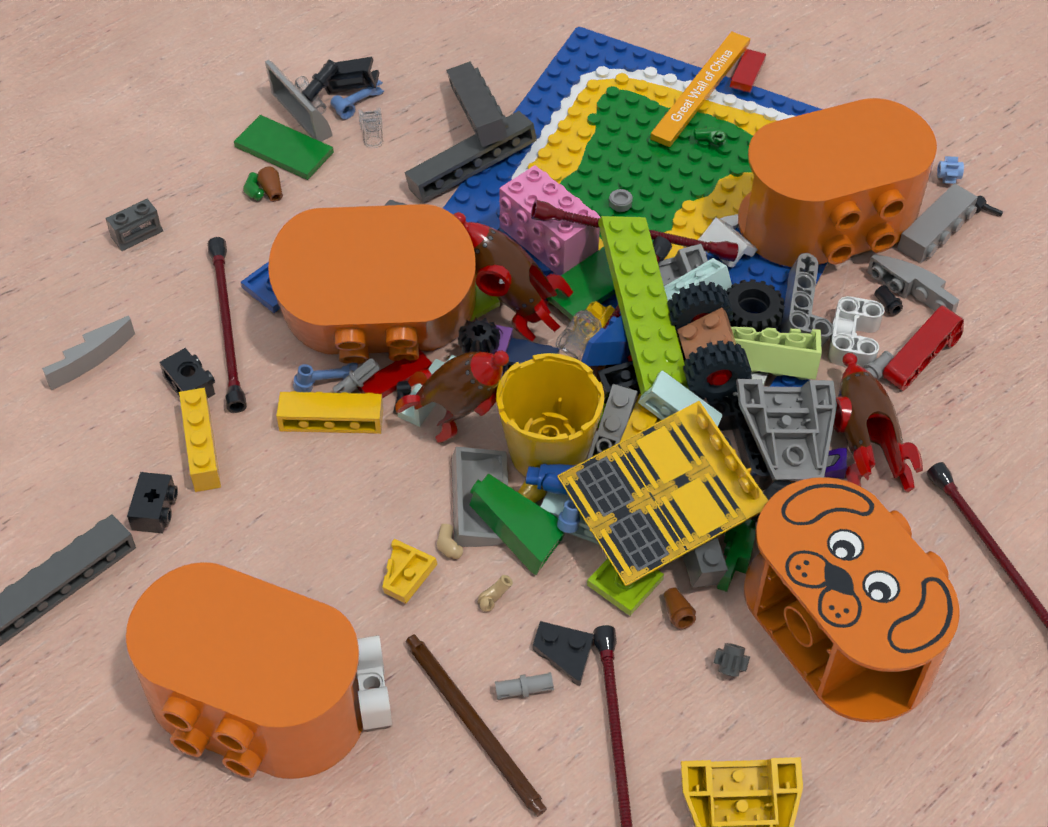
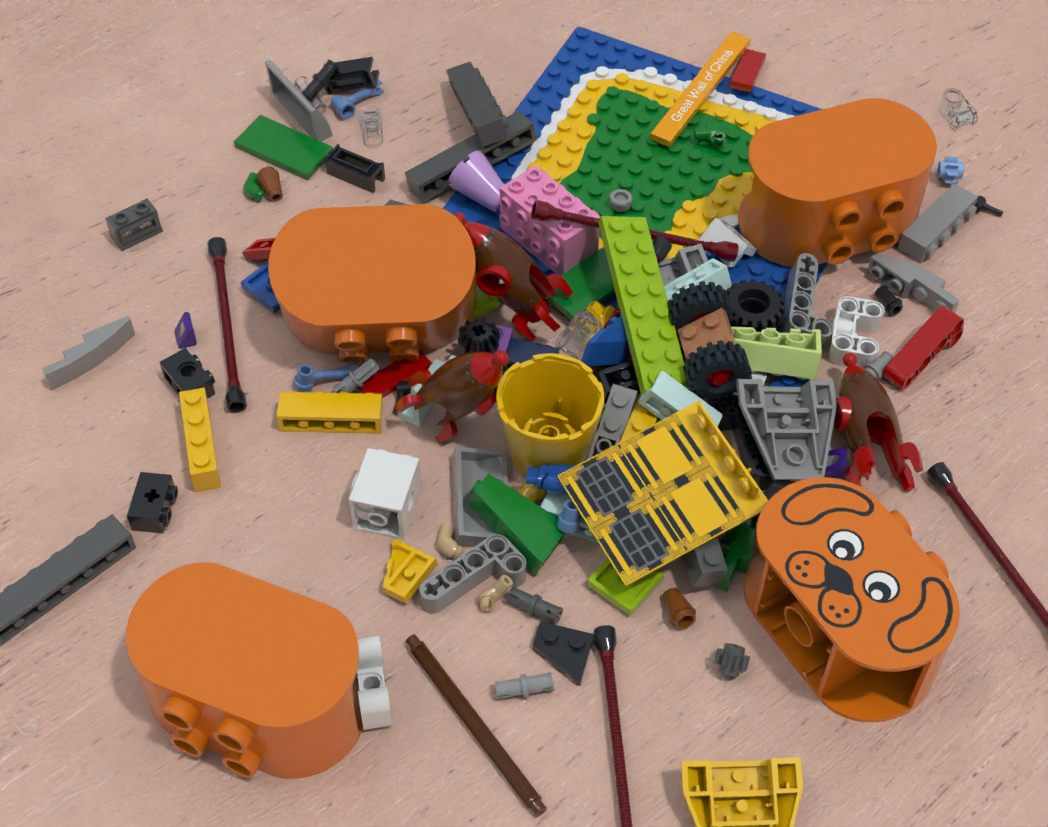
none -> dark purple slope [174,312,197,349]
none -> red plate [242,238,275,261]
none -> black window [325,144,385,193]
none -> white brick [349,448,422,540]
none -> light grey beam [419,534,526,614]
none -> lavender cone [449,151,504,213]
none -> dark grey pin [506,586,563,624]
none -> clear piece [939,88,978,131]

